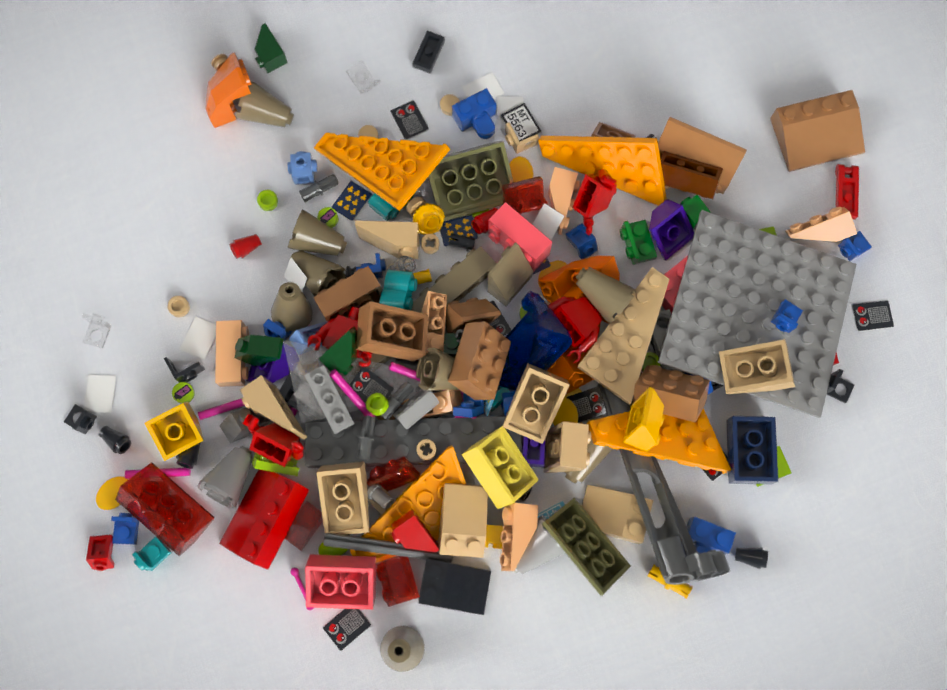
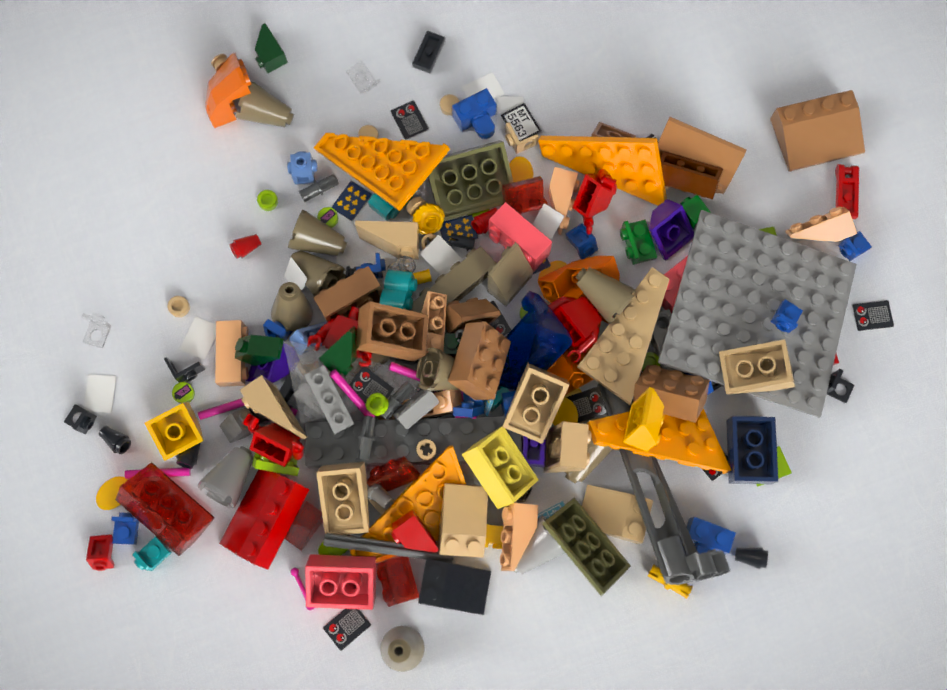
none -> white sticker [420,235,463,275]

